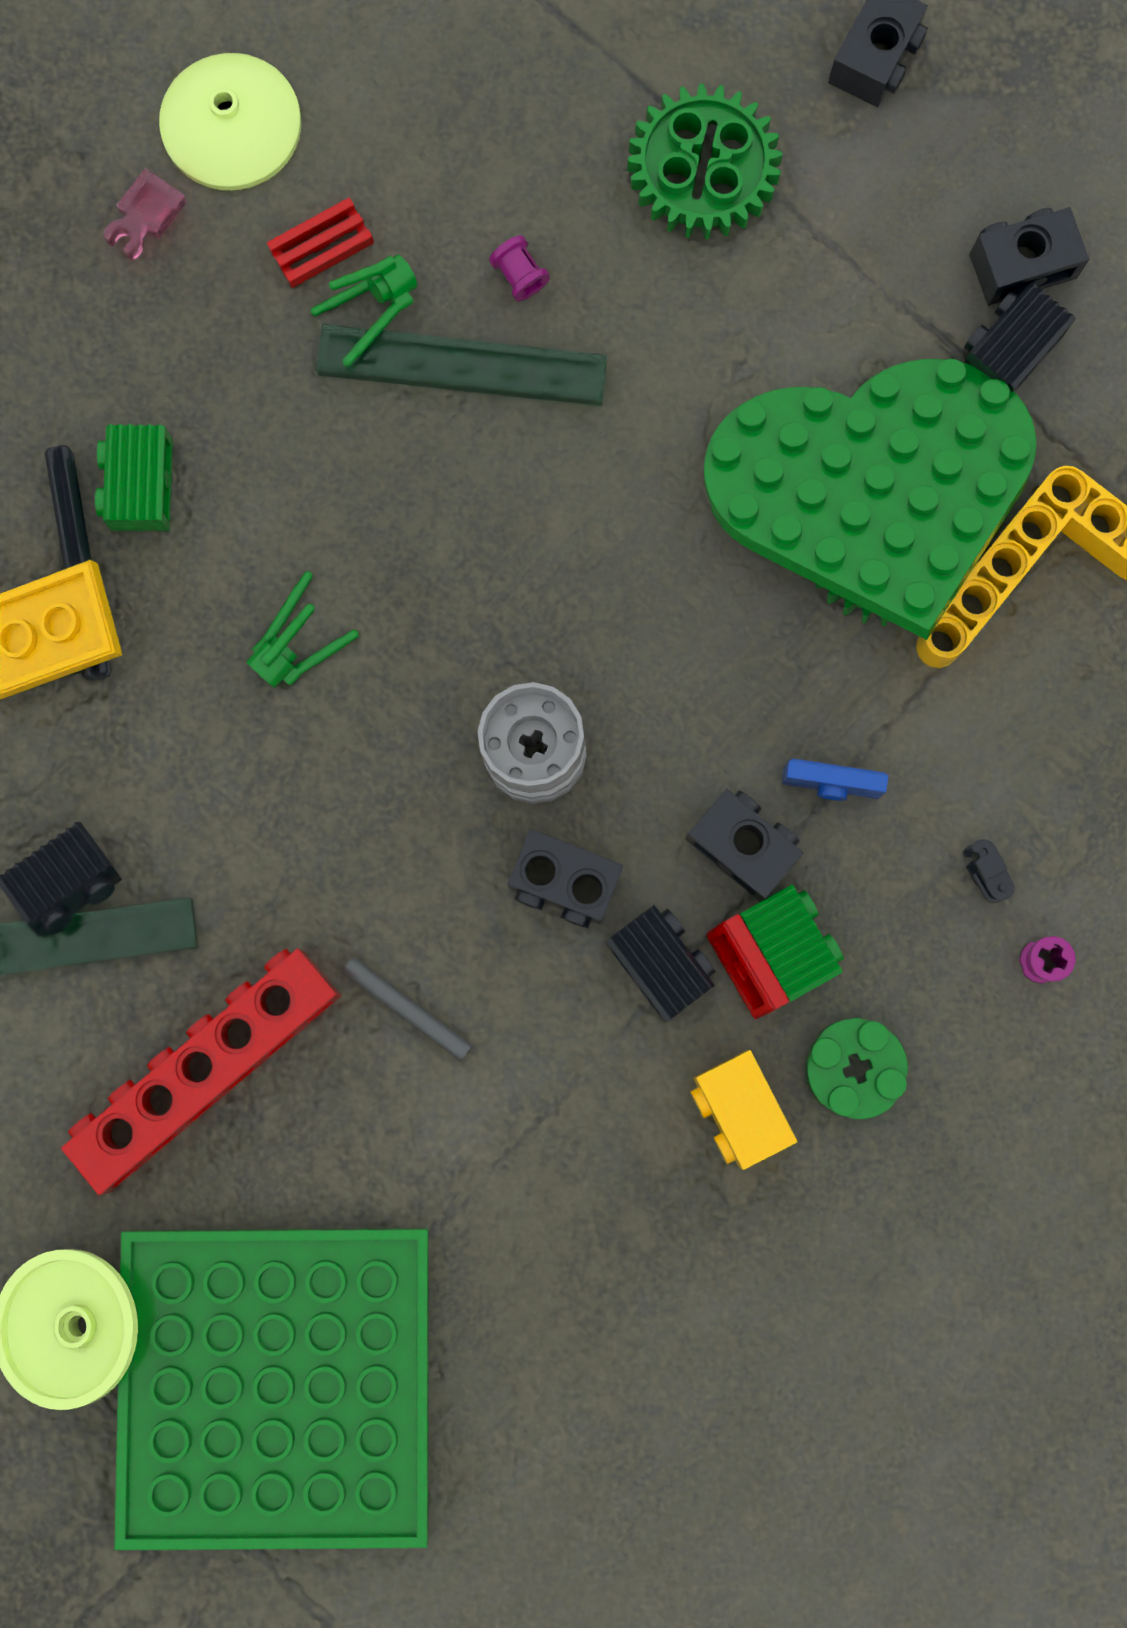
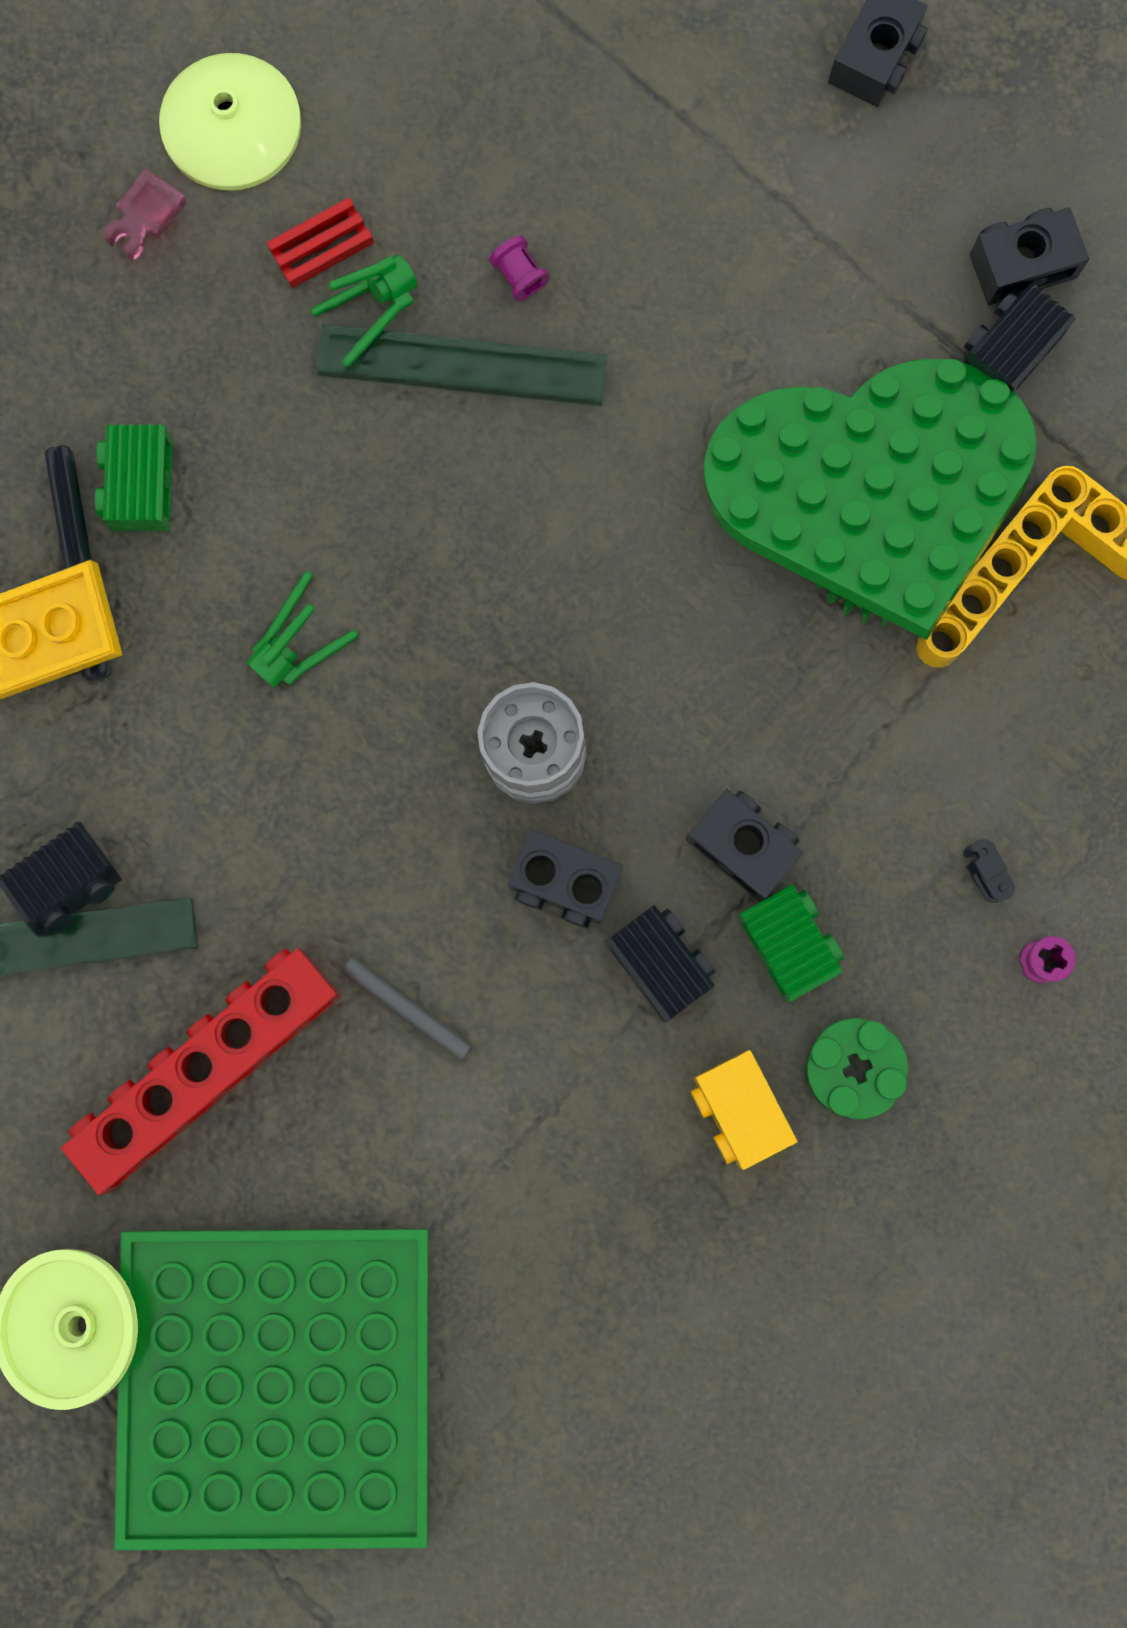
green gear [627,83,782,240] -> none
red tile [706,913,790,1020] -> none
blue plate [781,758,888,801] -> none

